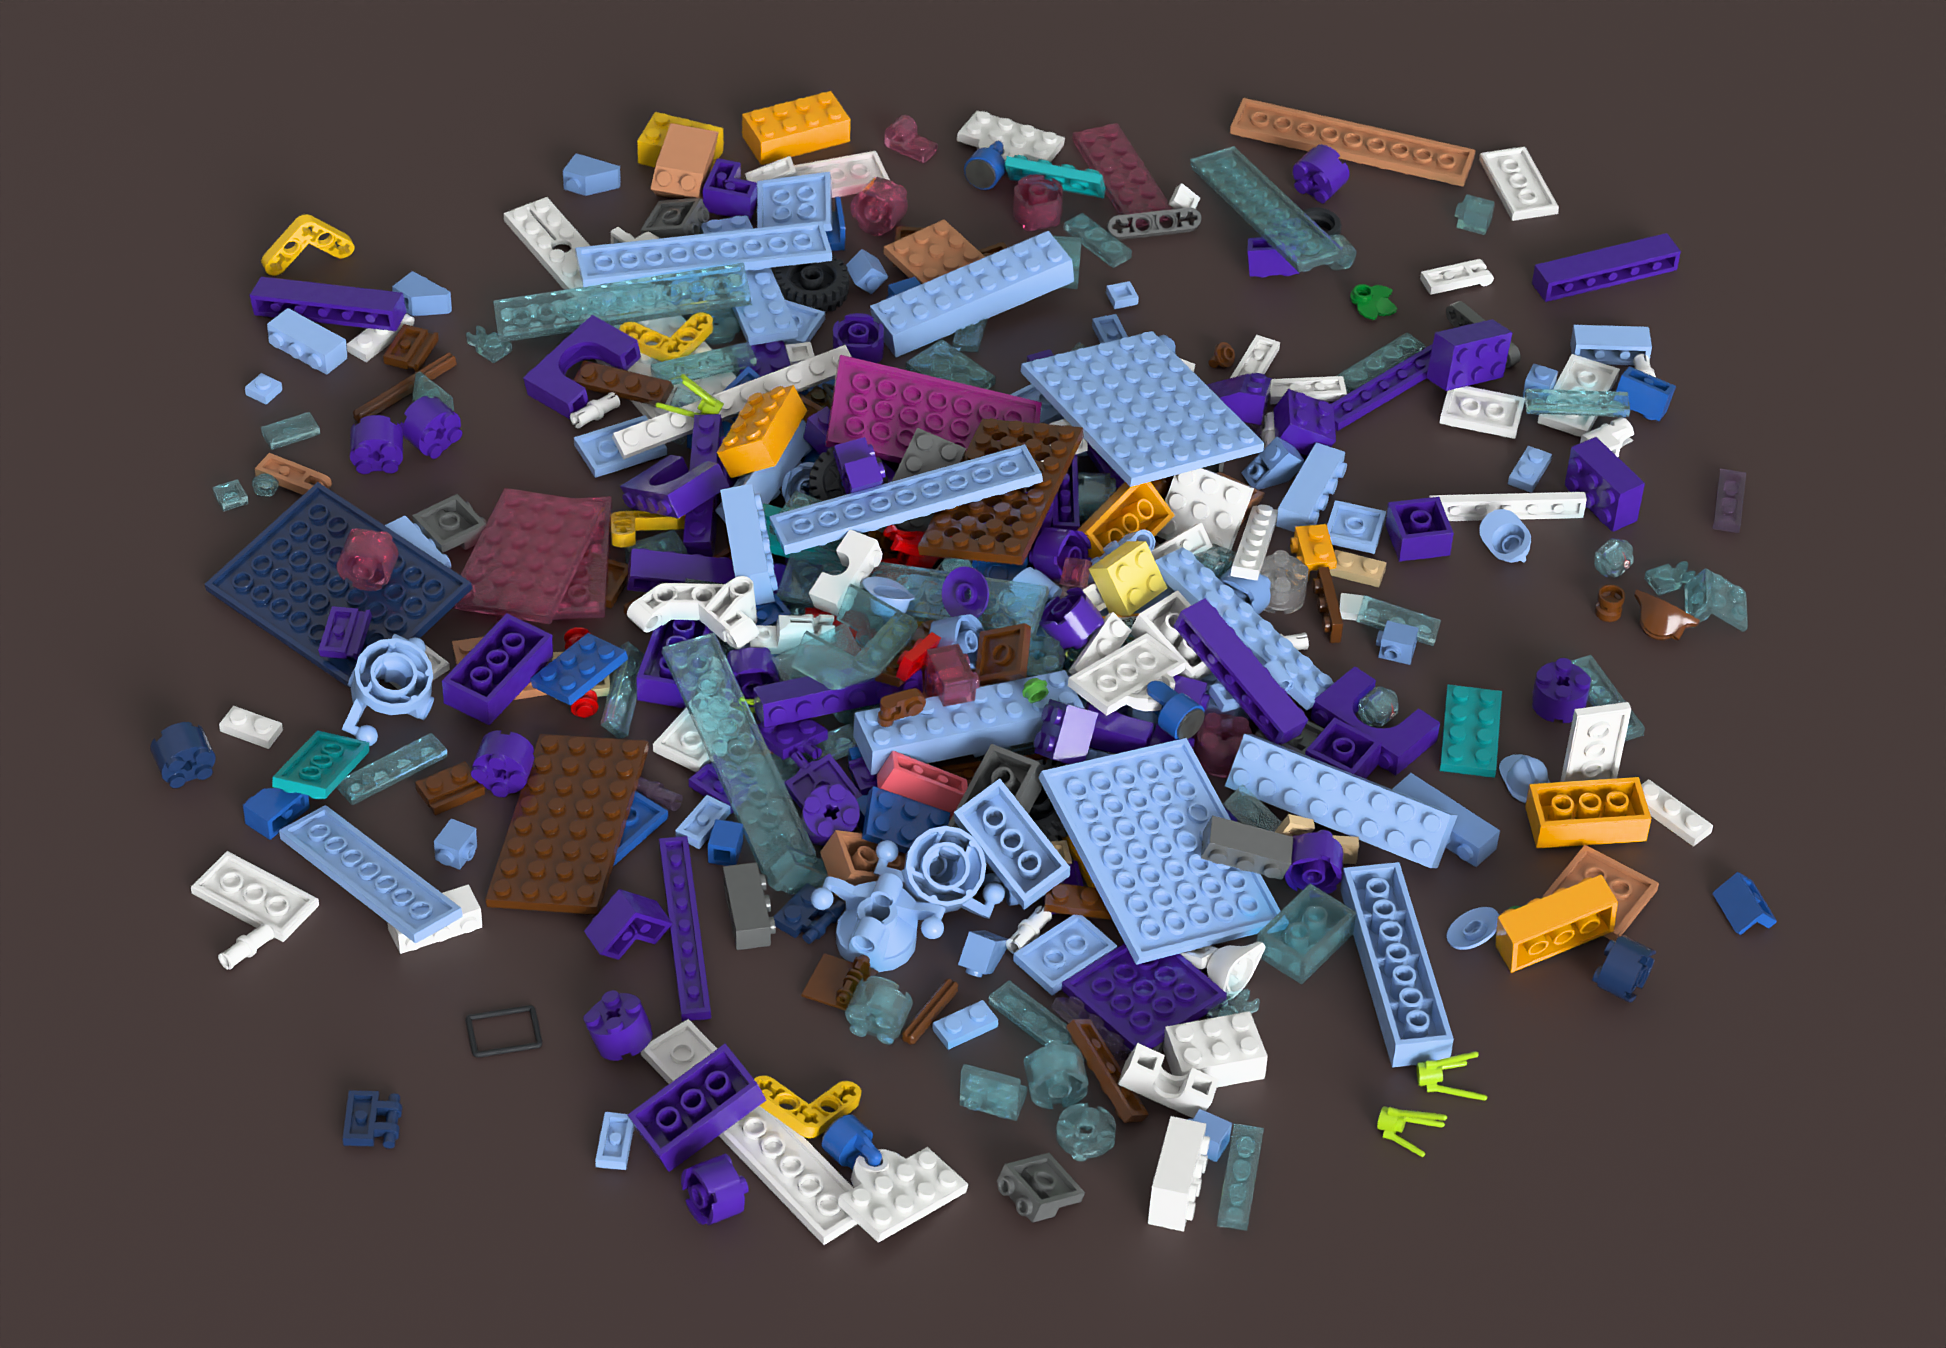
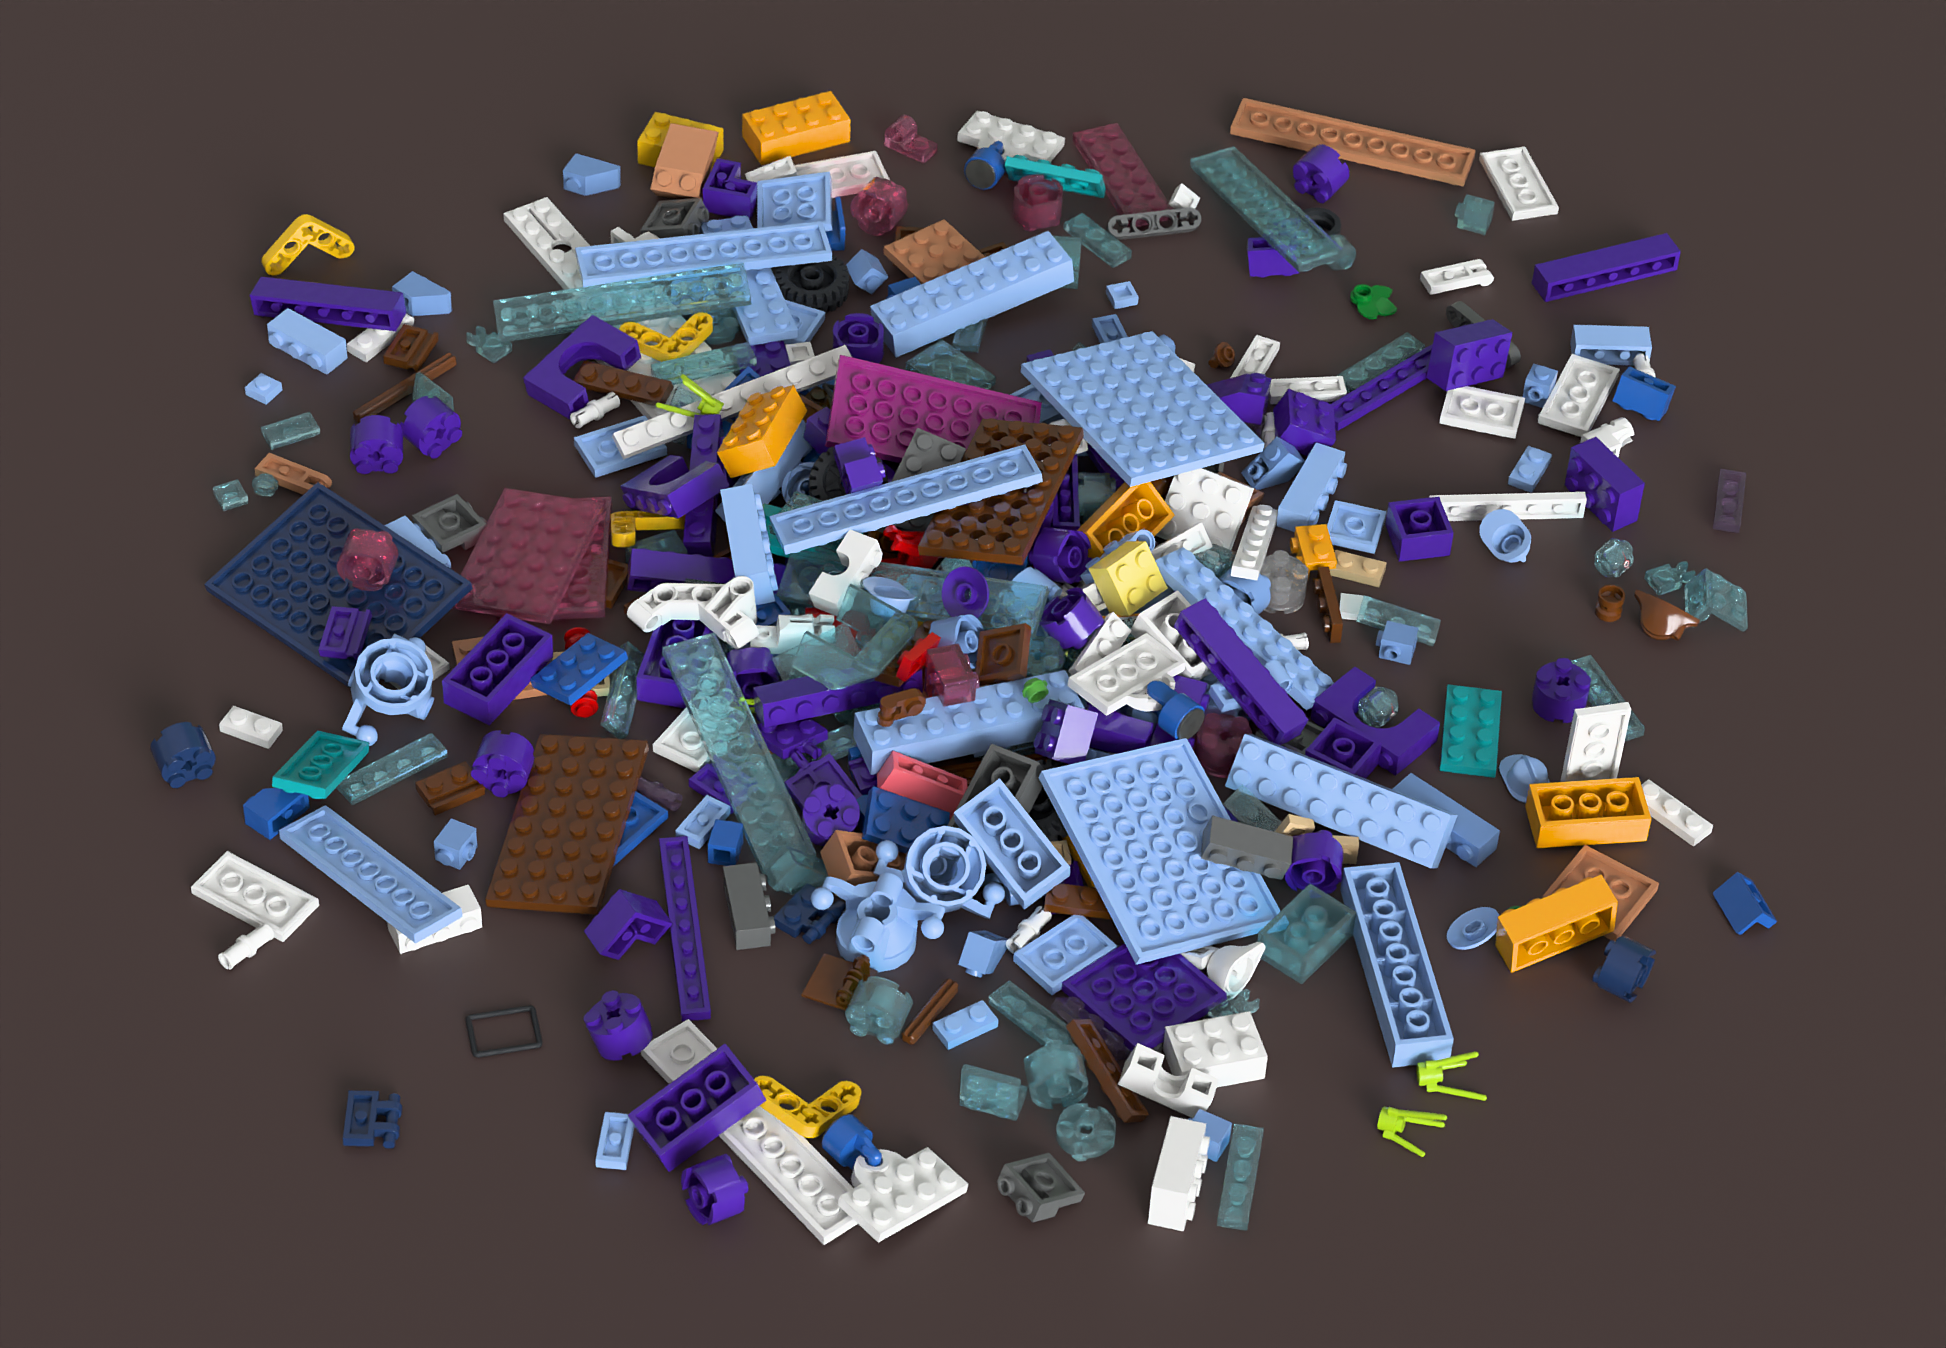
clear pink plate [1059,558,1093,588] -> none
clear light blue plate [1525,389,1630,417] -> none

